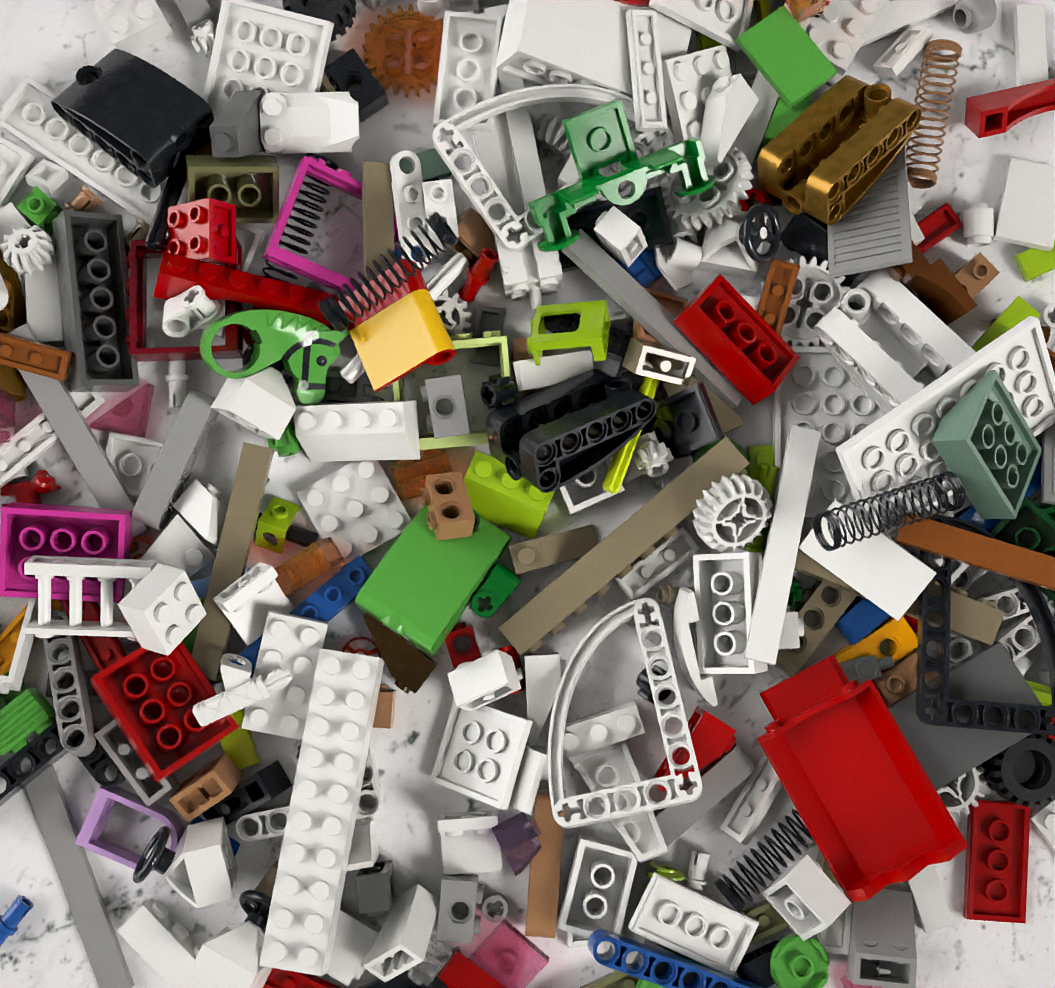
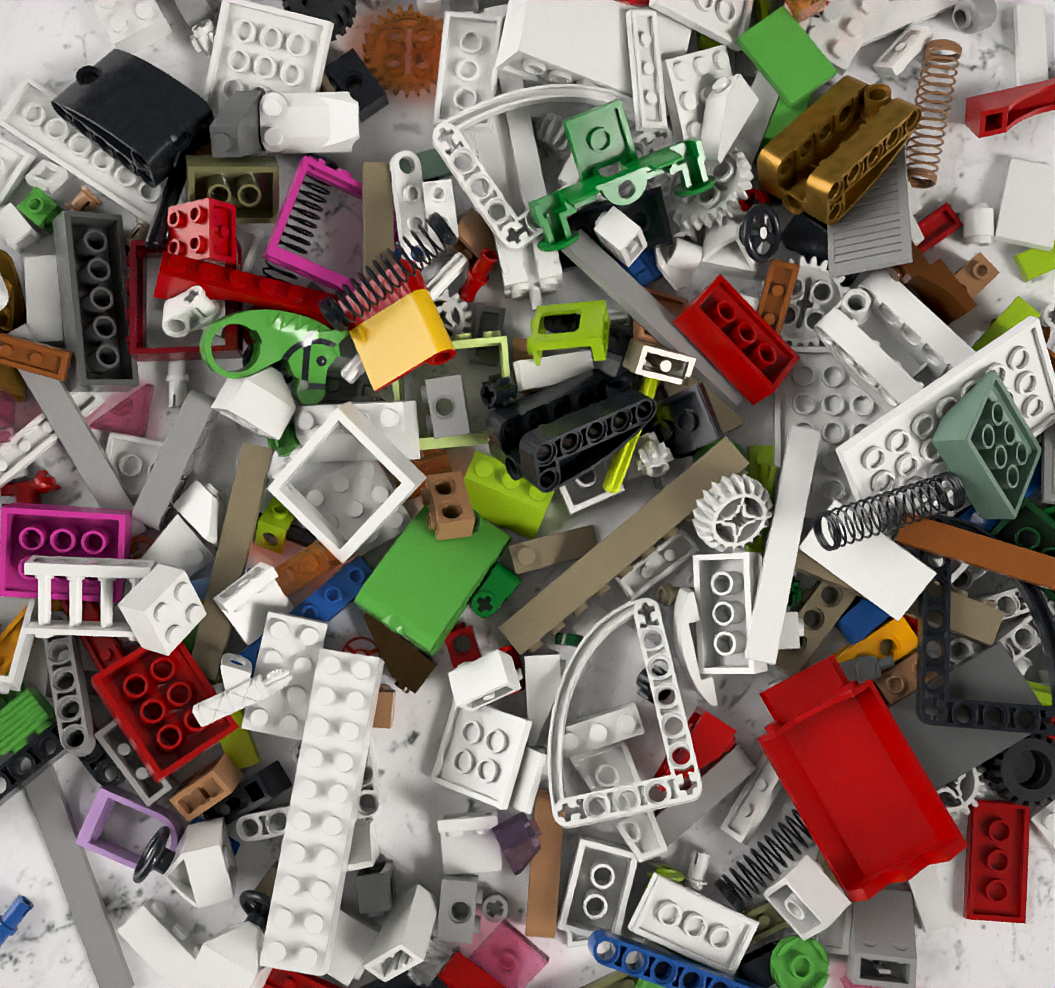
white gear [0,223,55,276] -> none
none -> white window [267,401,427,564]
none -> dark green tile [555,633,584,648]

